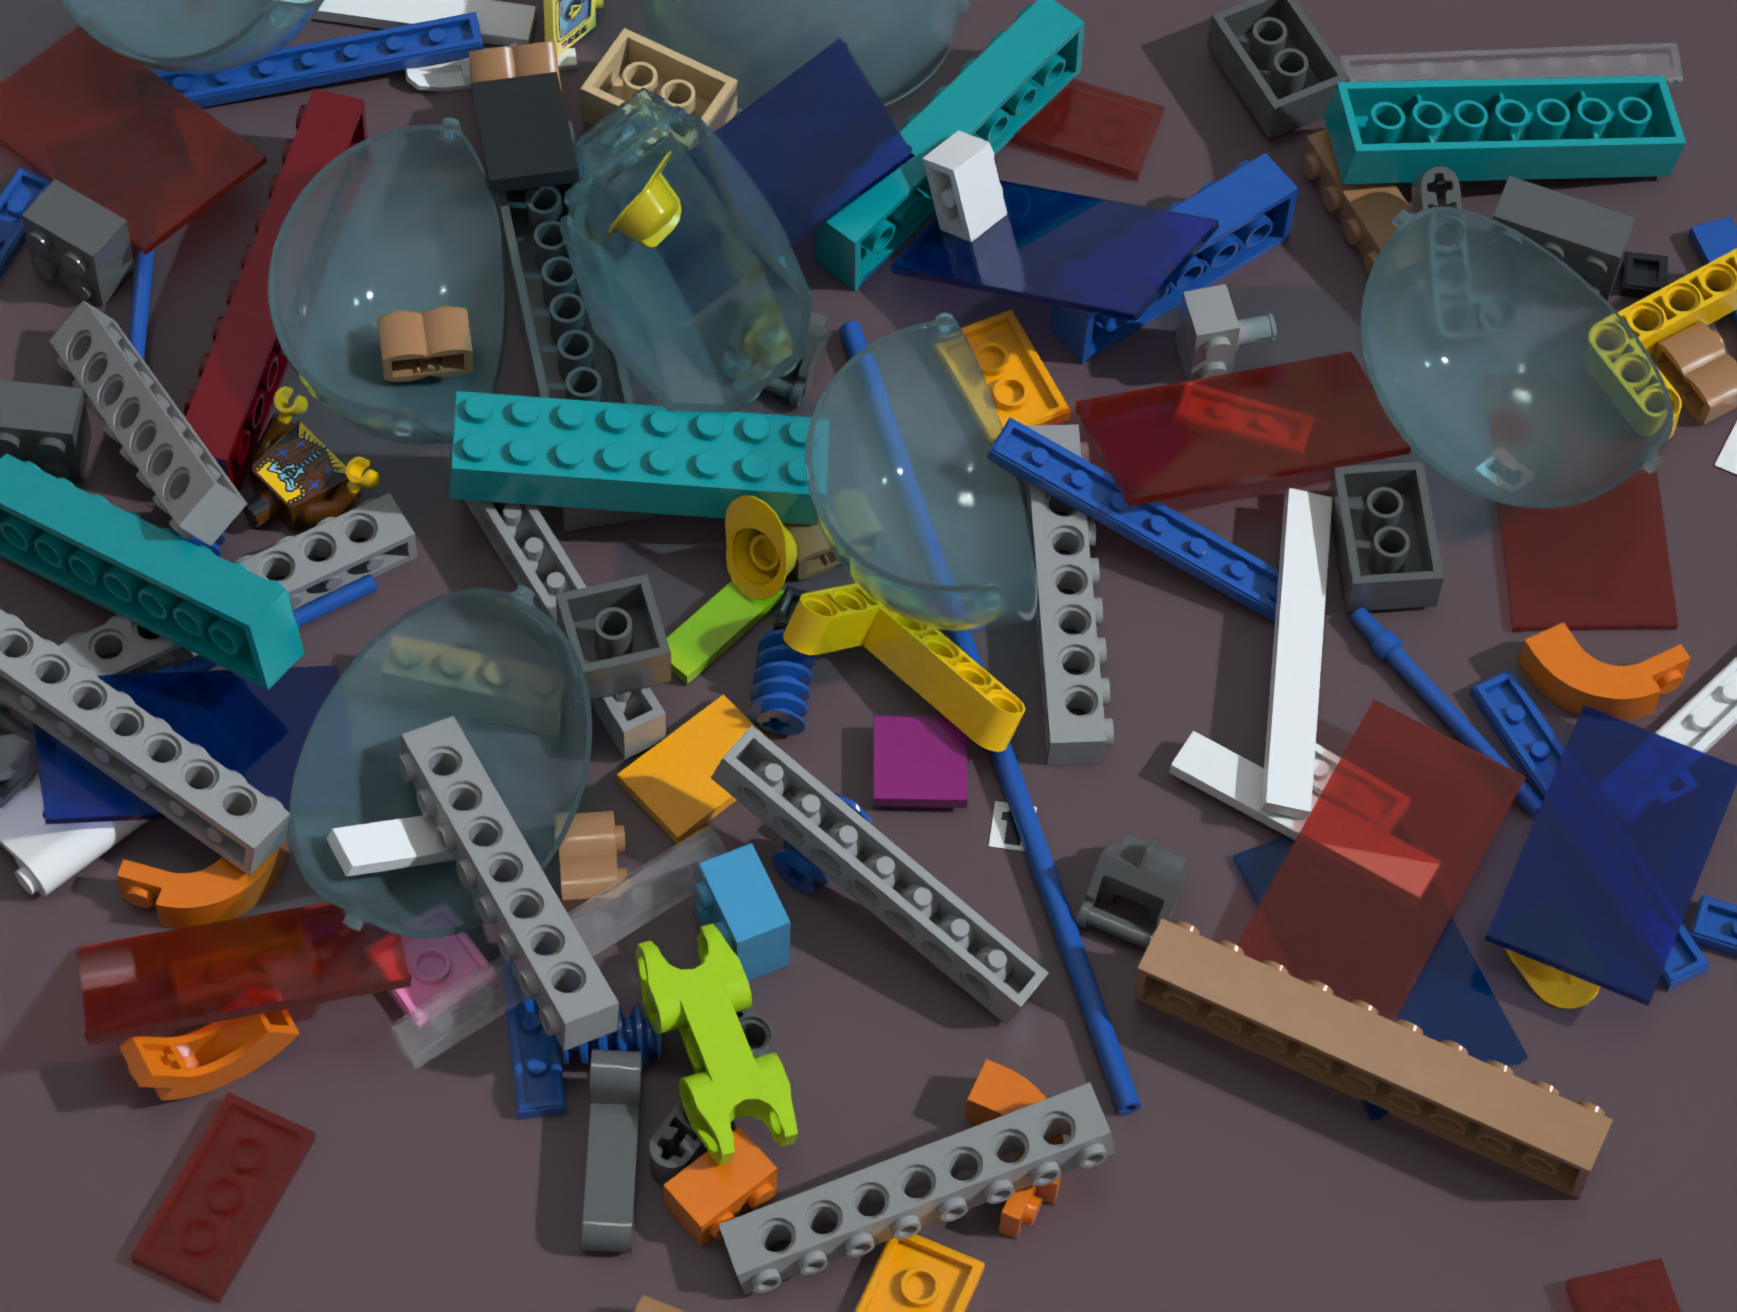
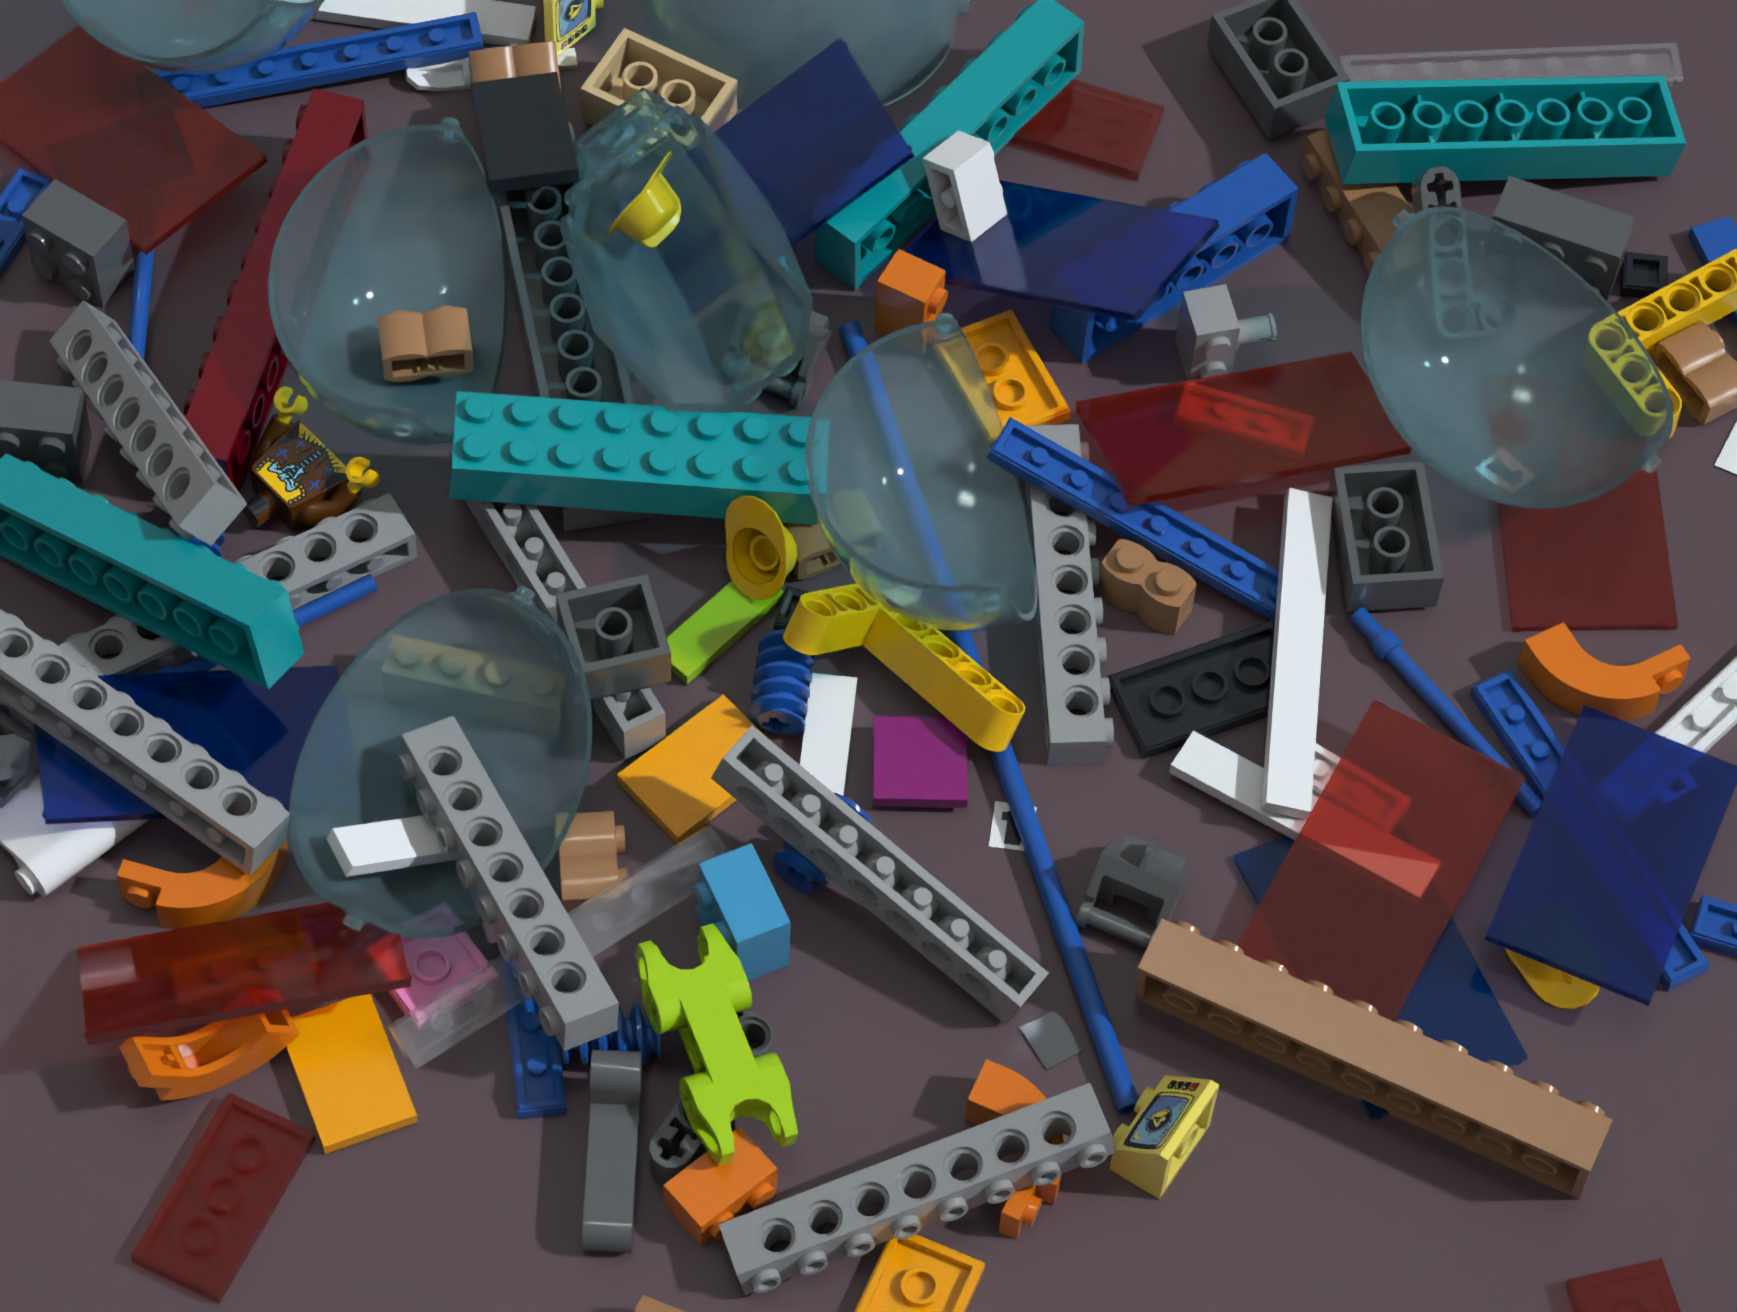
none -> light orange tile [285,991,418,1154]
none -> white tile [800,673,857,796]
none -> orange brick [874,249,948,353]
none -> dark grey sticker [1019,1009,1084,1070]
none -> medium nougat brick [1098,539,1197,635]
none -> black tile [1107,619,1275,760]
none -> light yellow slope [1110,1075,1219,1199]

